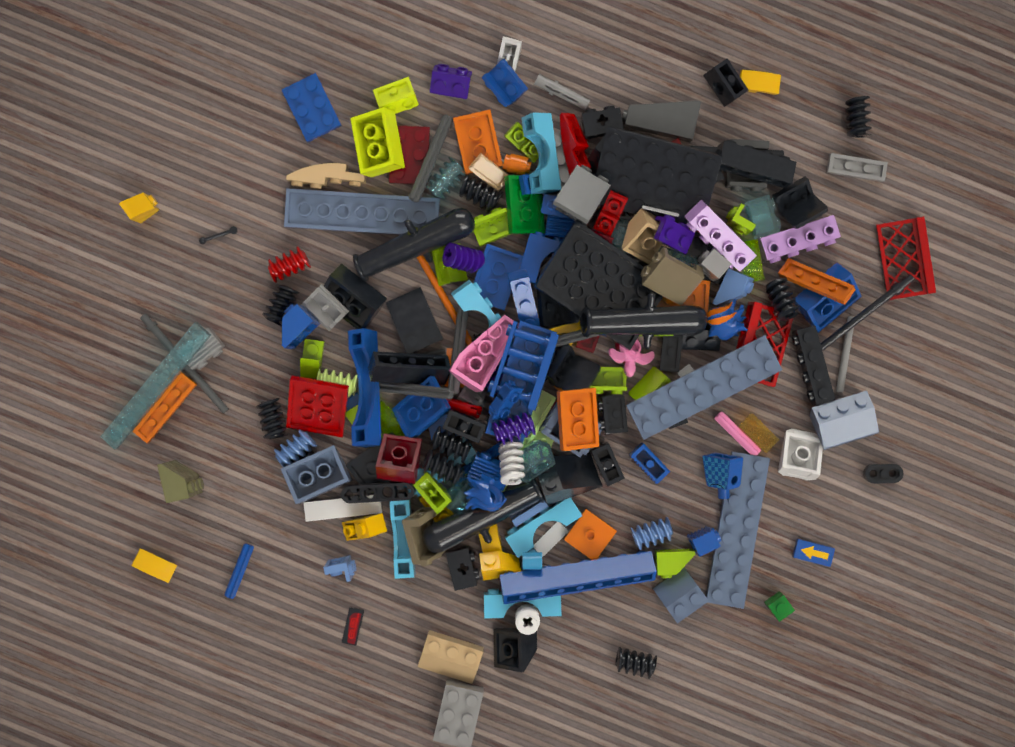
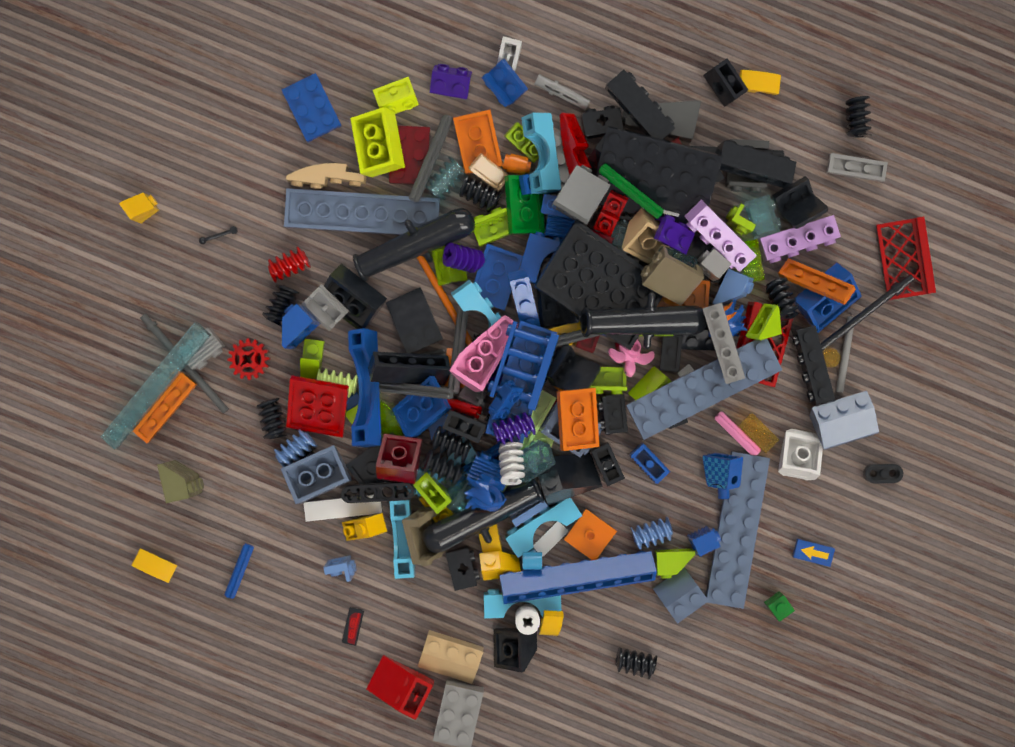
none -> red gear [227,338,271,380]
none -> red slope [366,655,434,720]
none -> yellow slope [539,610,564,636]
none -> green axle [599,164,664,219]
none -> black brick [605,69,675,140]
none -> light grey brick [703,303,746,384]
none -> lime slope [746,304,782,340]
none -> clear yellow plate [823,348,840,367]

